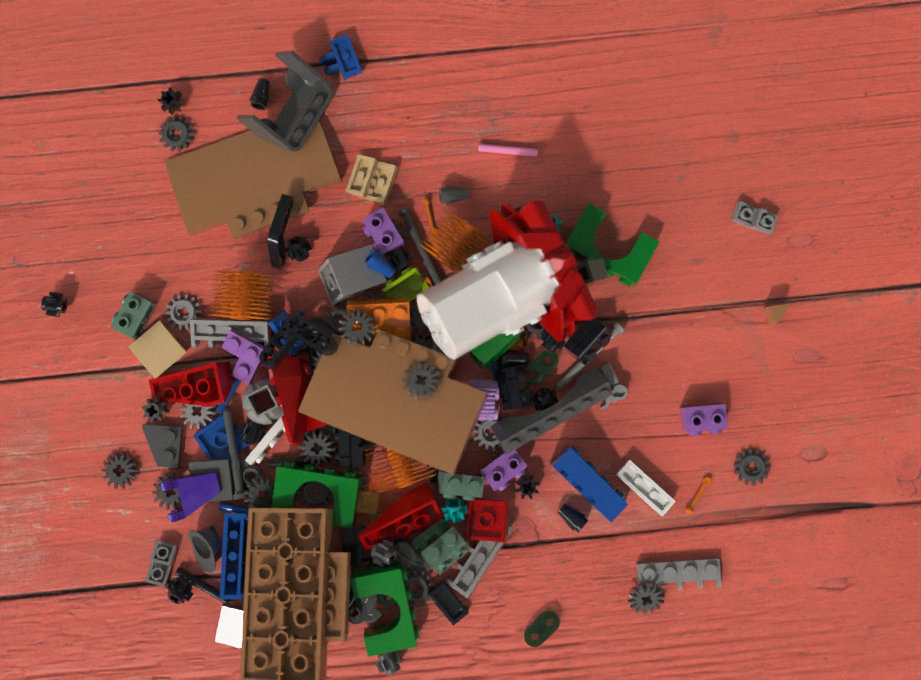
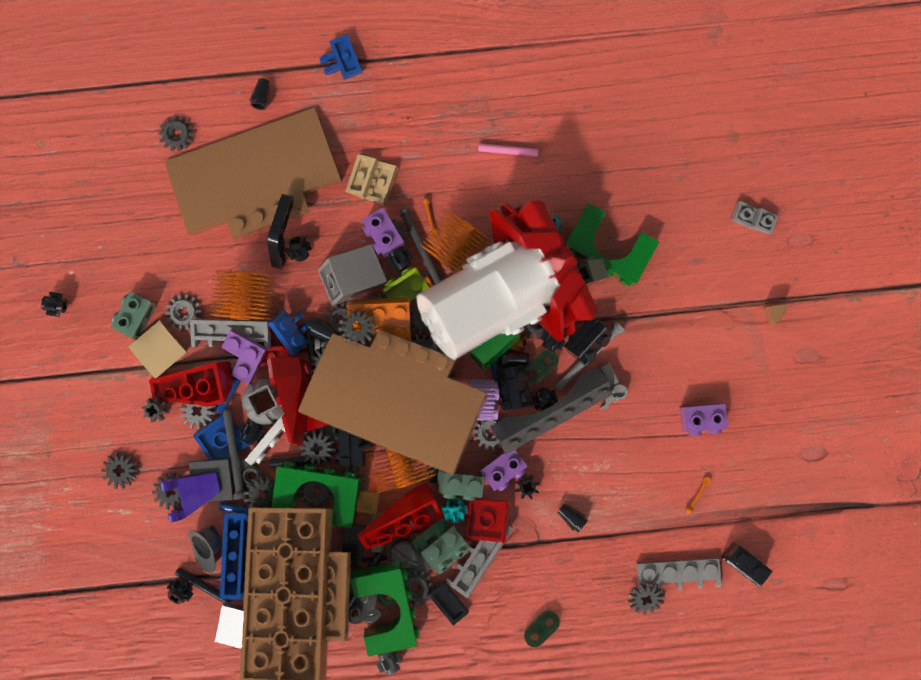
dark grey wing [142,424,184,468] -> none
light grey slope [145,540,177,587] -> none
black gear [158,88,185,115] -> none
dark grey windscreen [236,51,333,151] -> none
black beam [259,315,338,369] -> none
blue cone [365,250,396,278] -> none
dark grey gear [371,539,397,568] -> none
dark grey gear [402,362,441,400] -> none
dark grey cone [439,185,469,205] -> none
blue wedge [550,446,628,522] -> none
white plate [615,459,676,517] -> none
dark grey gear [733,449,770,486] -> none
none -> black brick [721,542,772,587]

